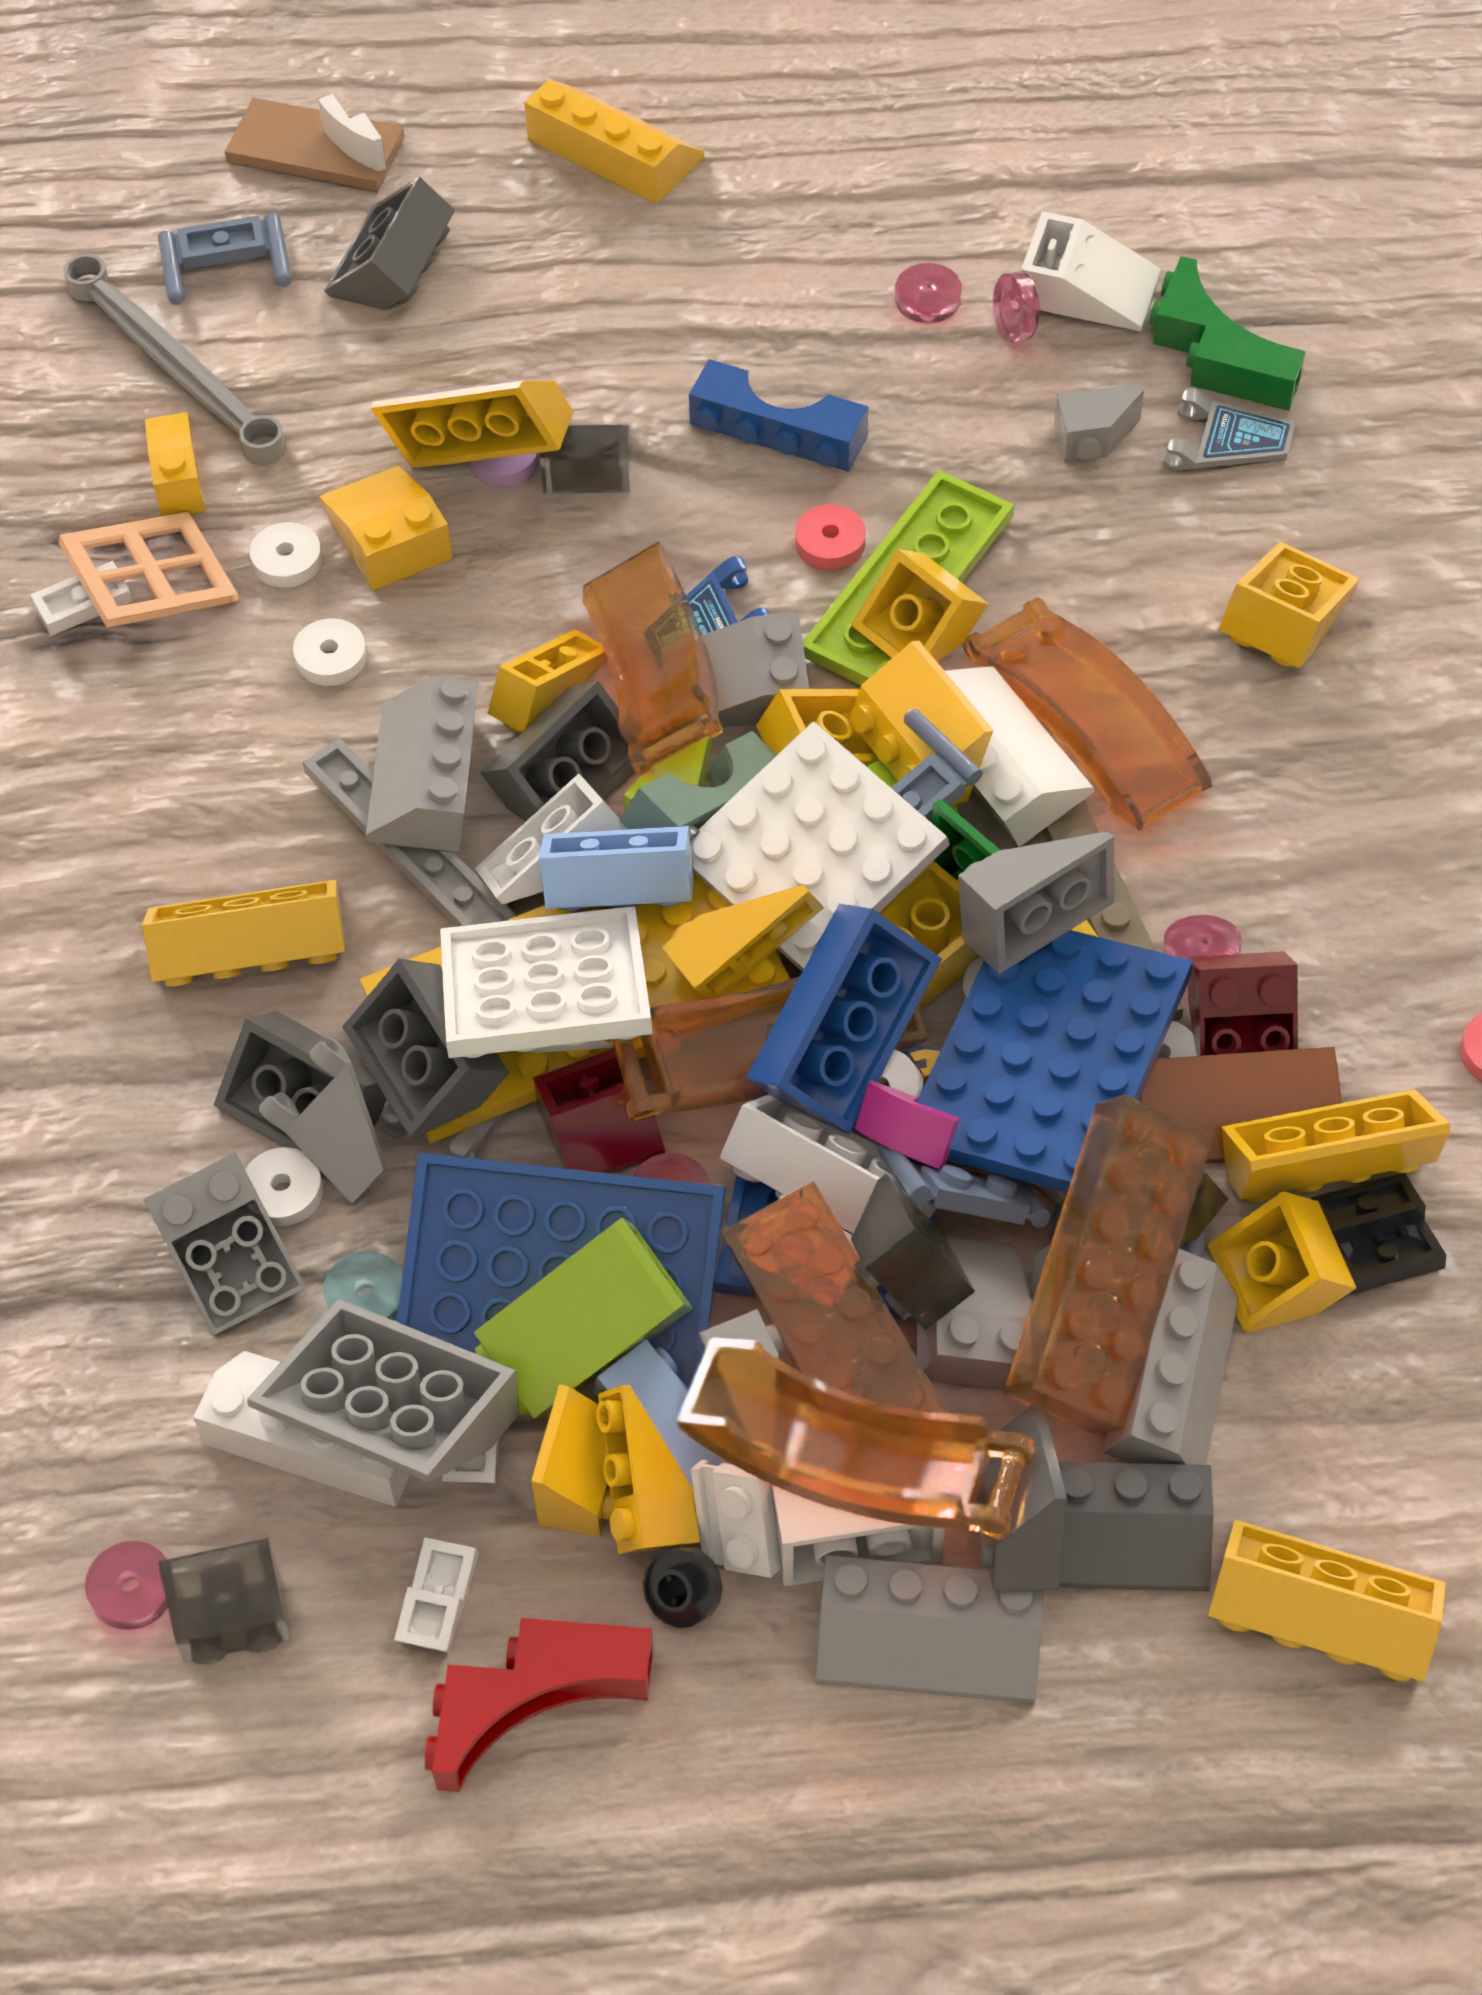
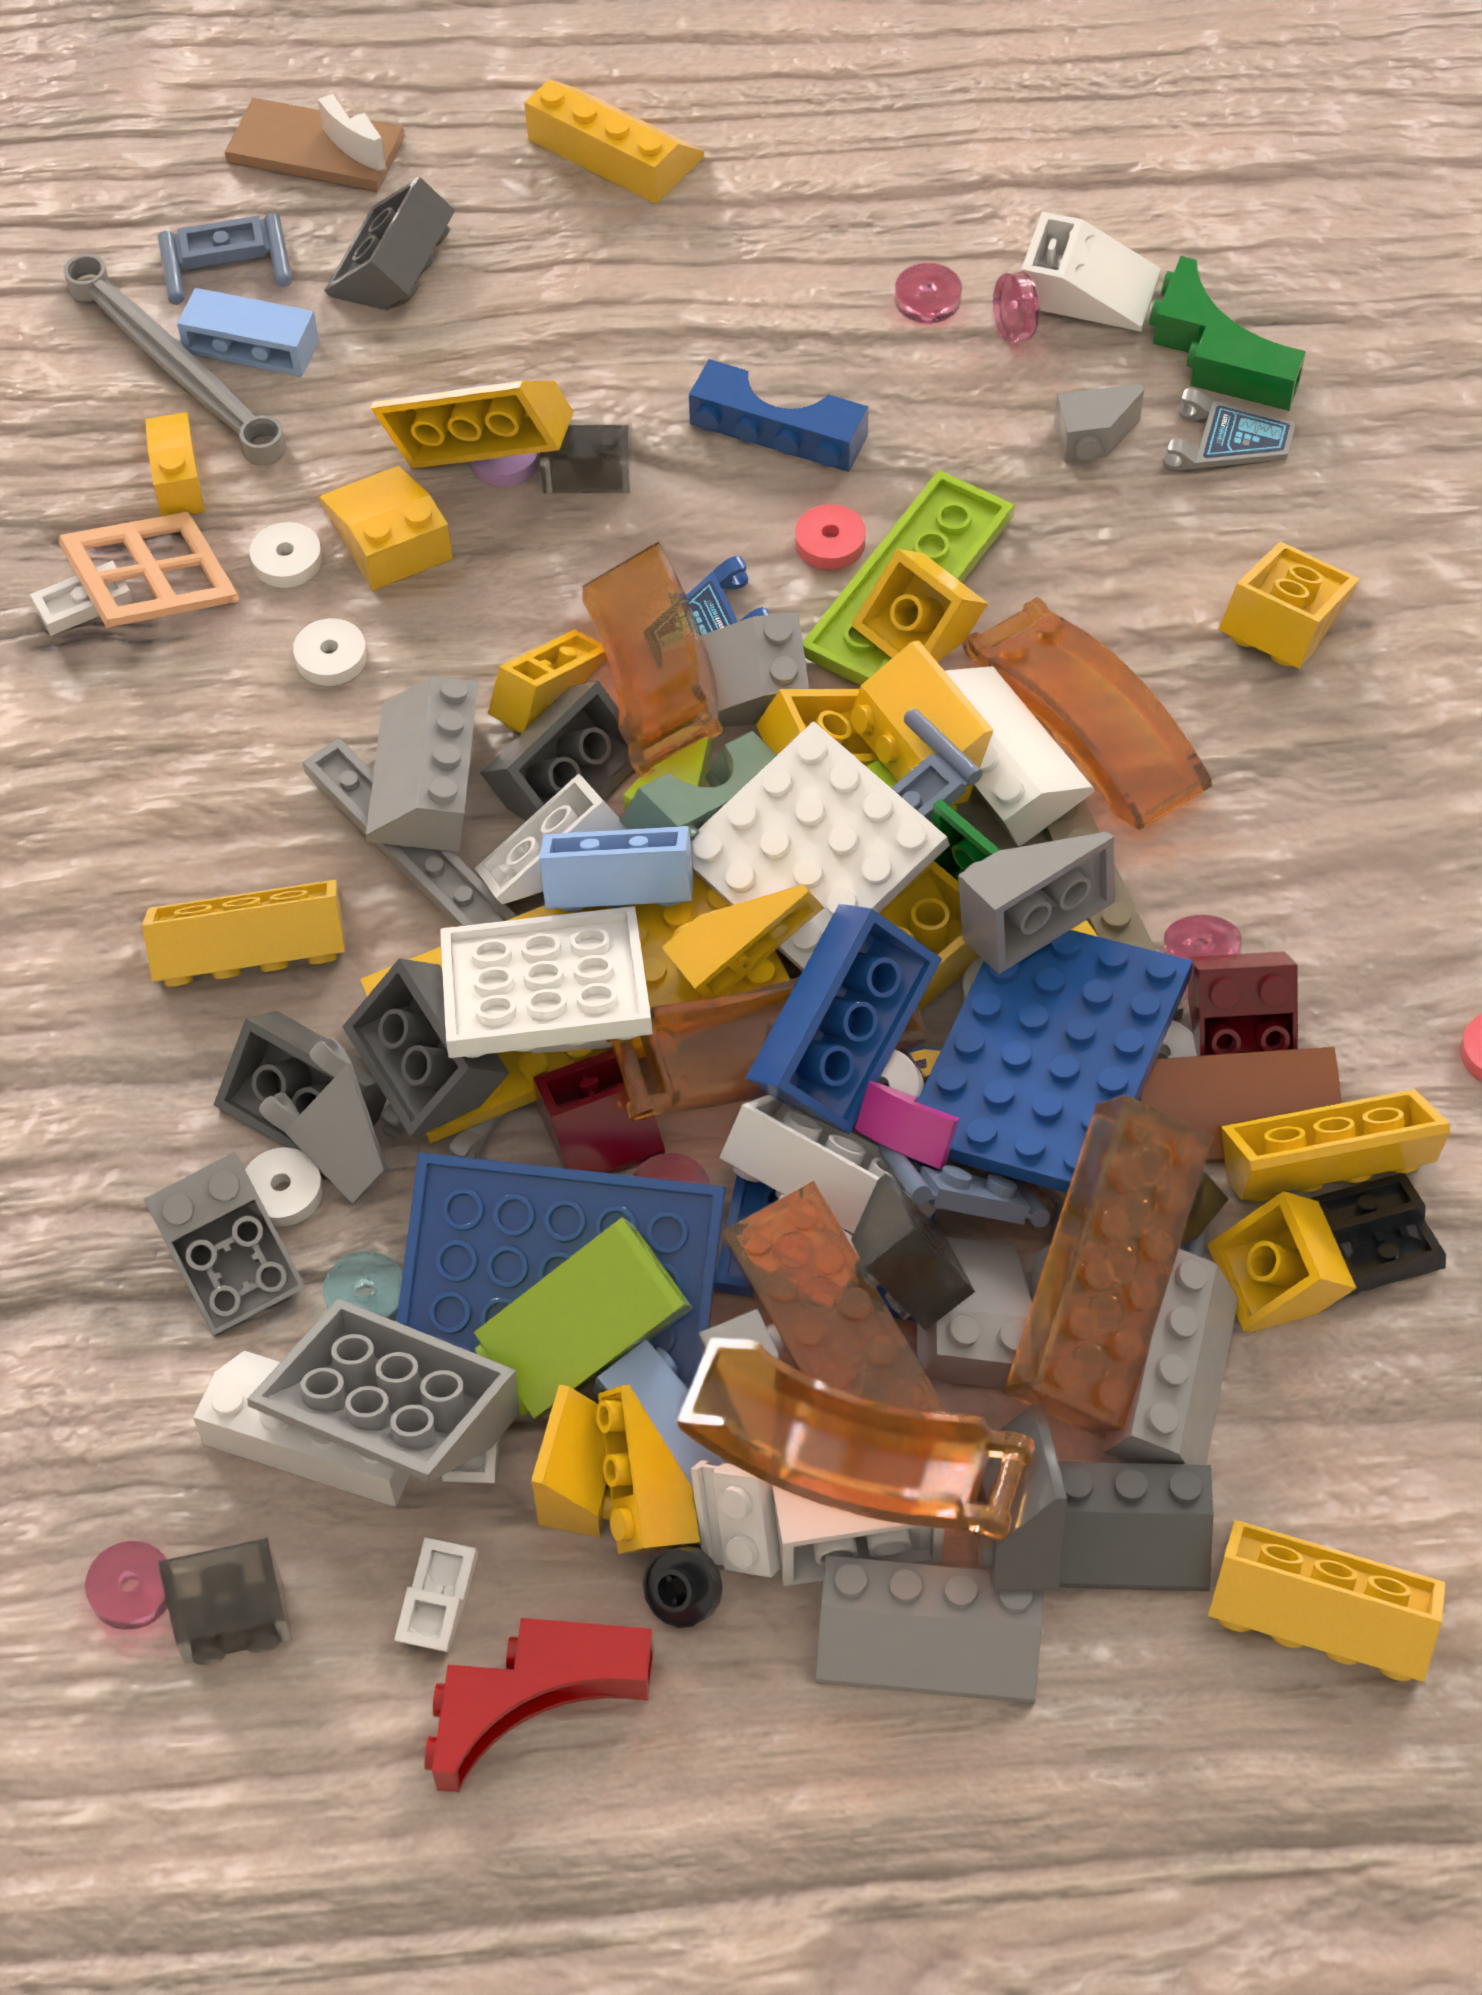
none -> light blue brick [177,288,319,377]

